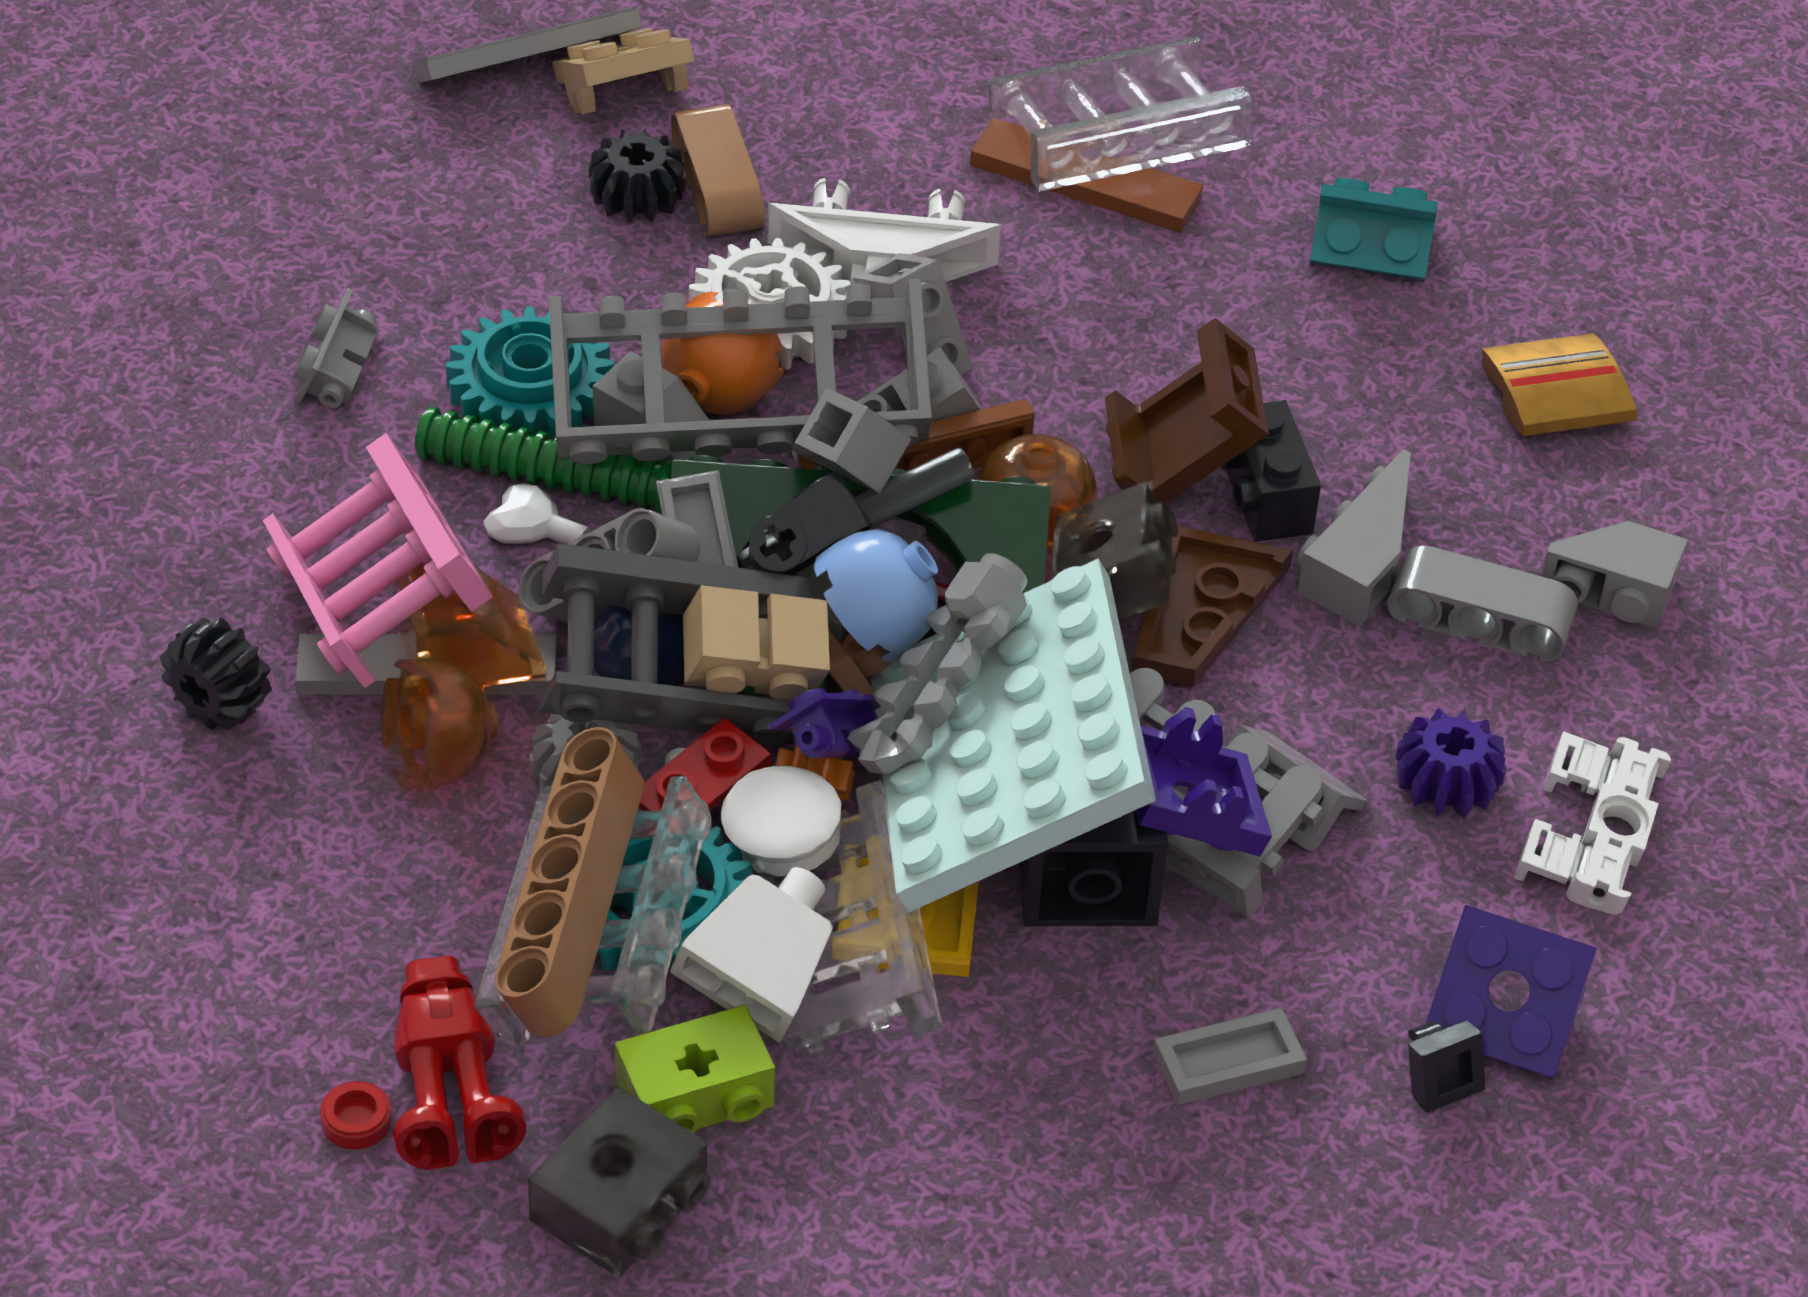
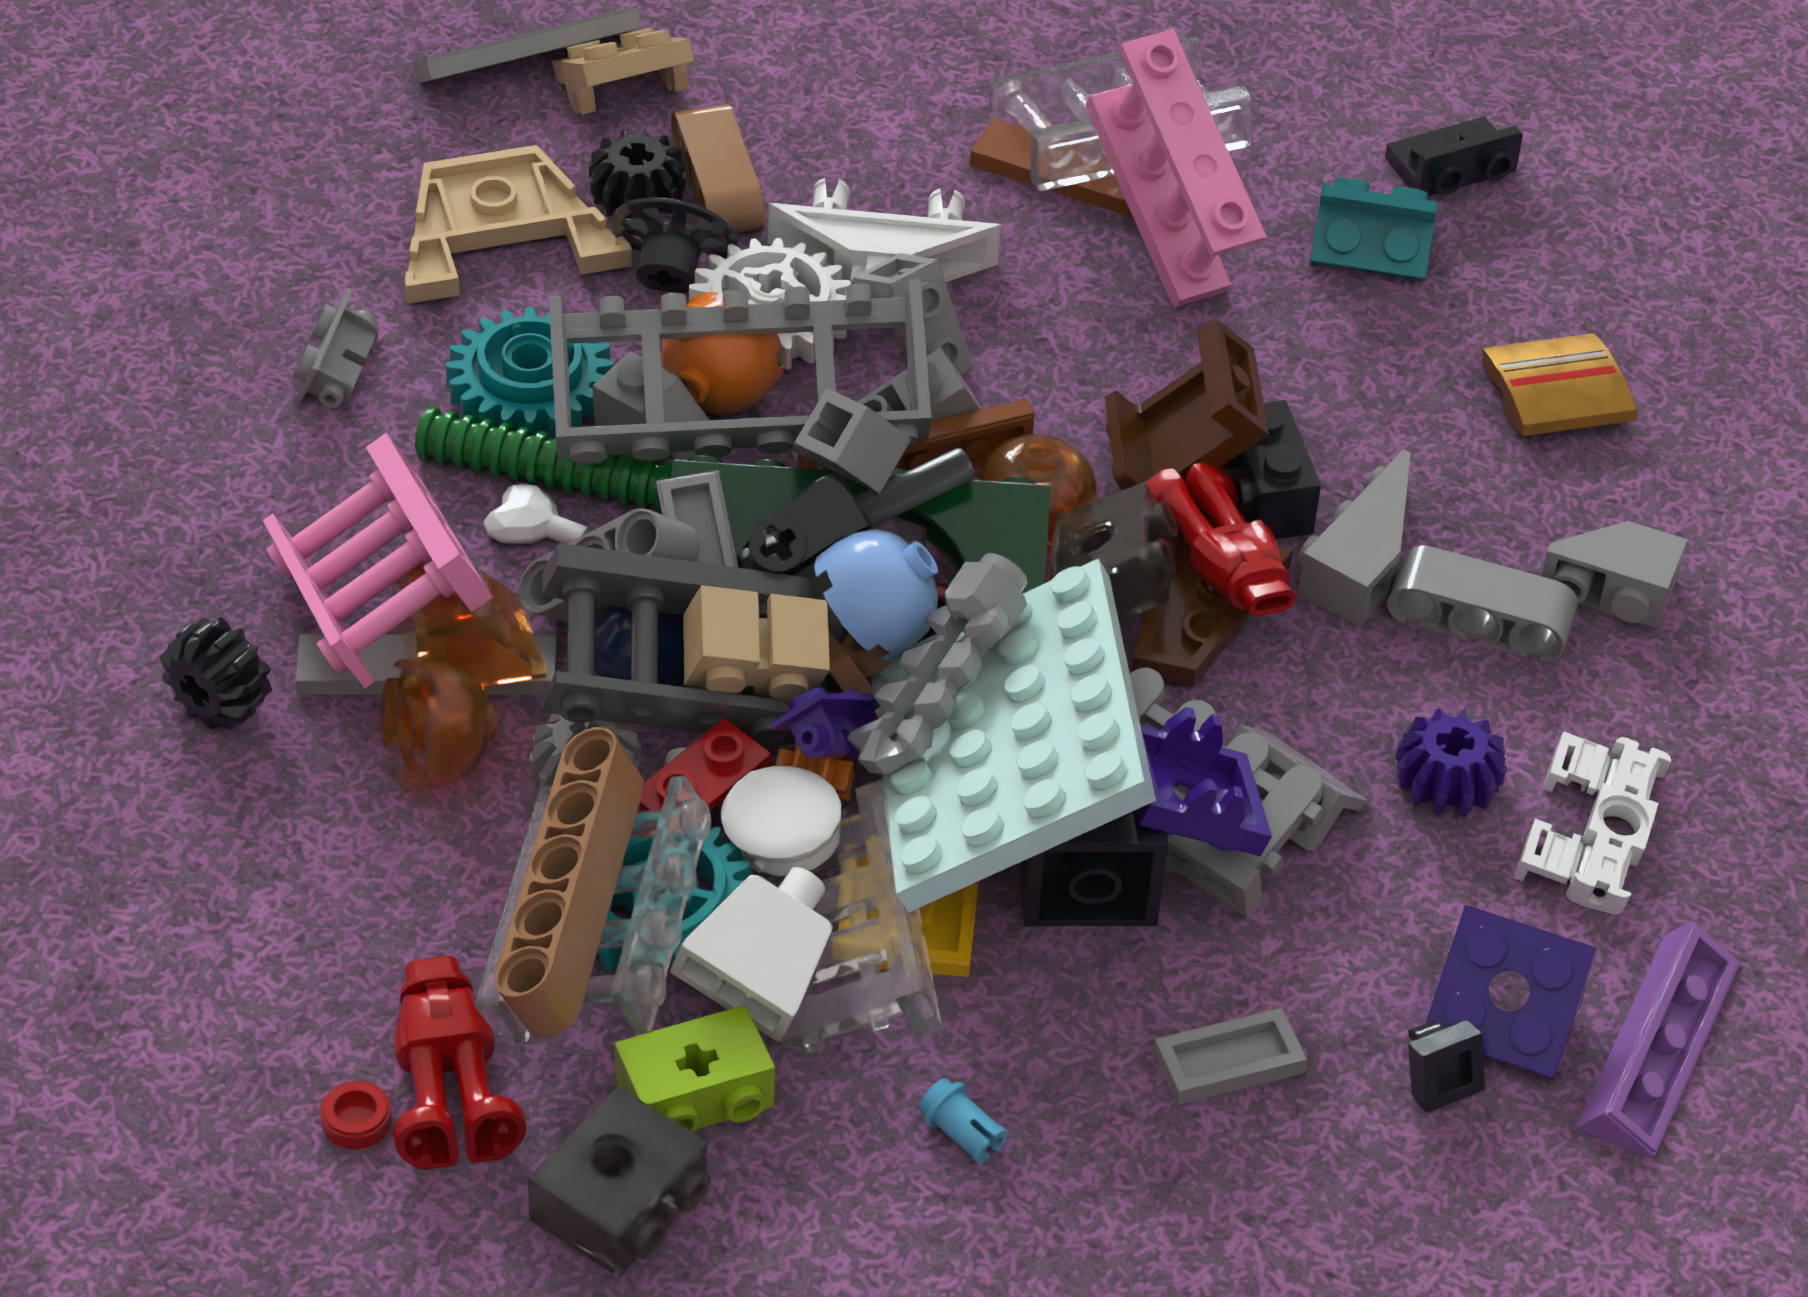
none -> tan wing [405,145,632,304]
none -> black wheel [611,197,738,293]
none -> medium azure pin [919,1078,1009,1165]
none -> bright pink fence [1085,28,1267,308]
none -> red piece [1129,462,1296,616]
none -> black bracket [1385,116,1523,197]
none -> medium lavender slope [1576,921,1740,1158]

